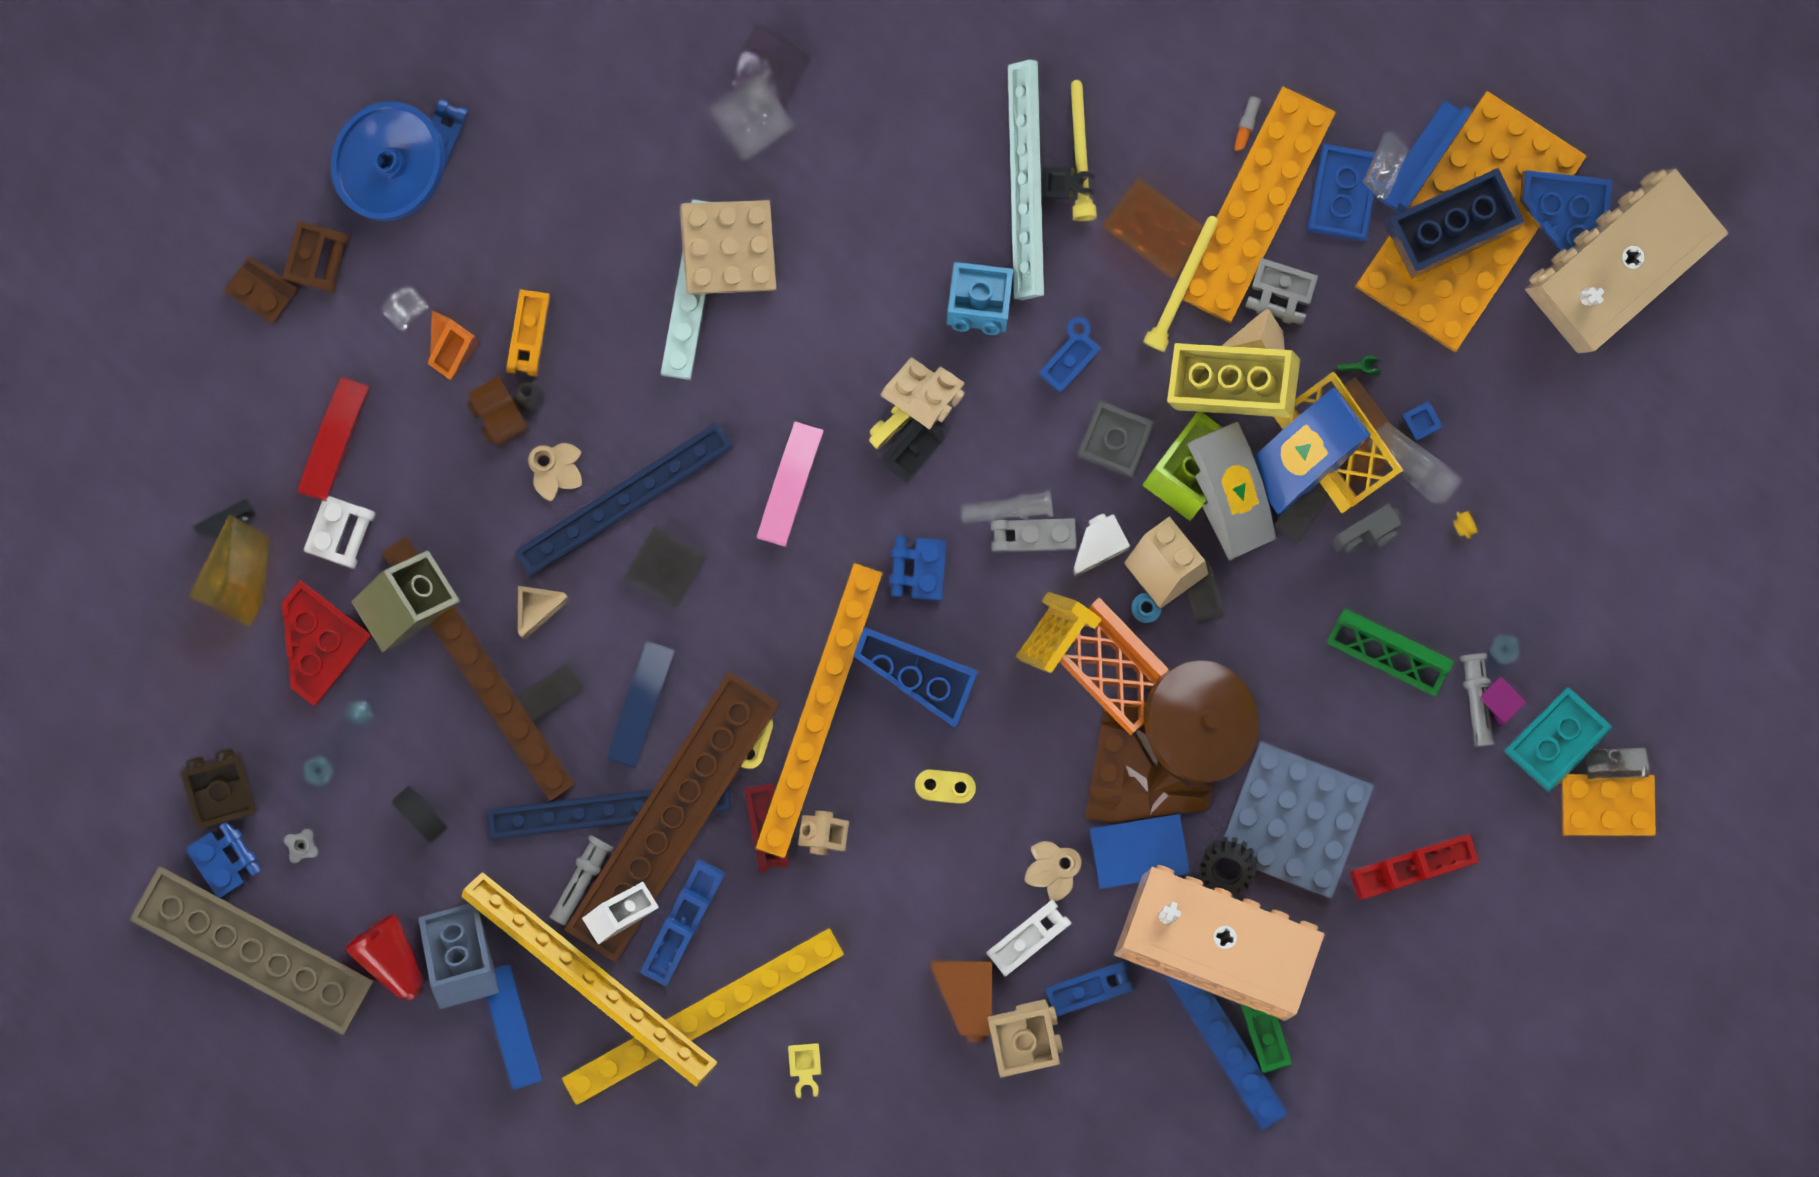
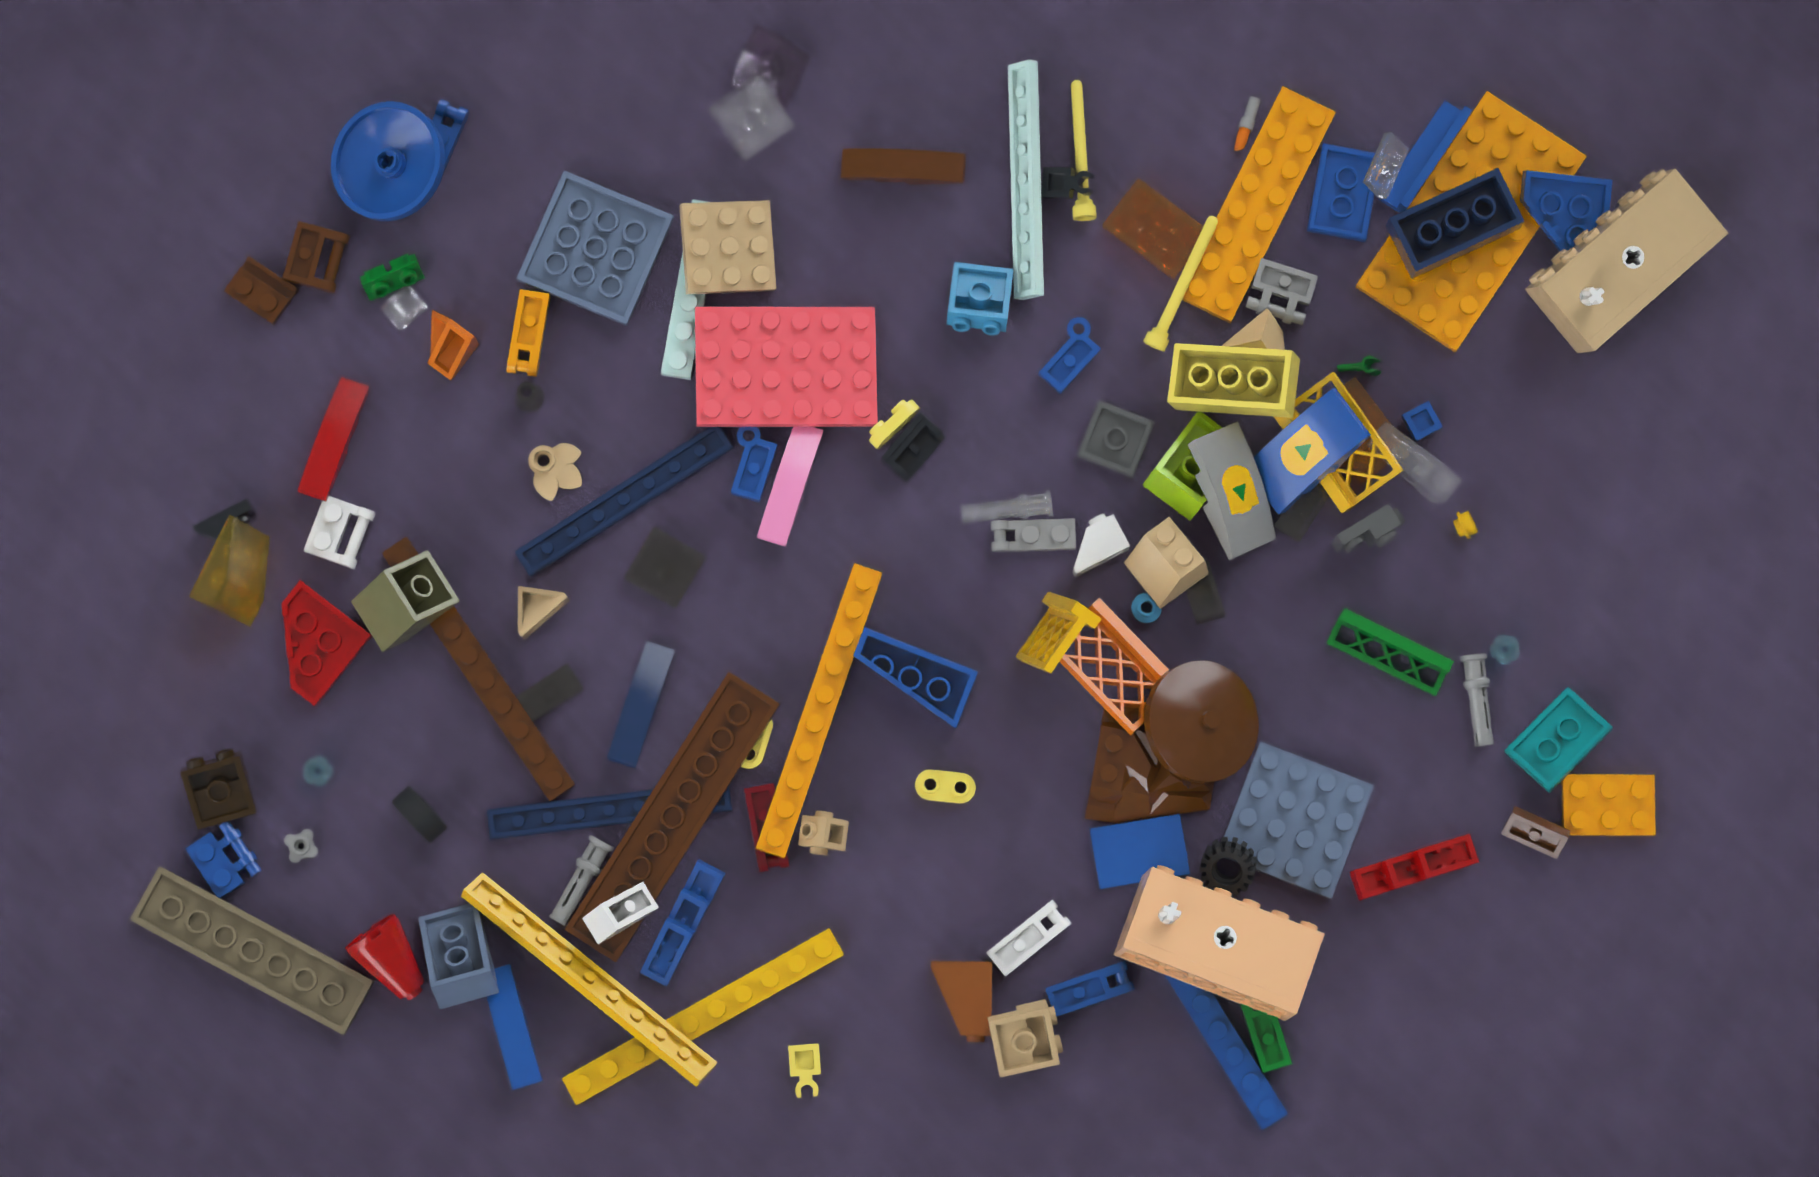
clear light blue plate [344,699,374,726] -> none
reddish brown brick [466,376,530,448] -> none
tan plate [881,357,965,429] -> none
blue plate [889,536,946,601] -> none
tan plate [1024,841,1082,902] -> none
magenta panel [1480,677,1527,726] -> none
clear smoke plate [1584,748,1650,779] -> none
none -> green hinge [359,253,425,301]
none -> sand blue plate [516,171,674,326]
none -> coral plate [695,307,878,427]
none -> blue hinge [731,427,778,503]
none -> reddish brown slope [840,148,966,185]
none -> plate [1501,806,1571,859]

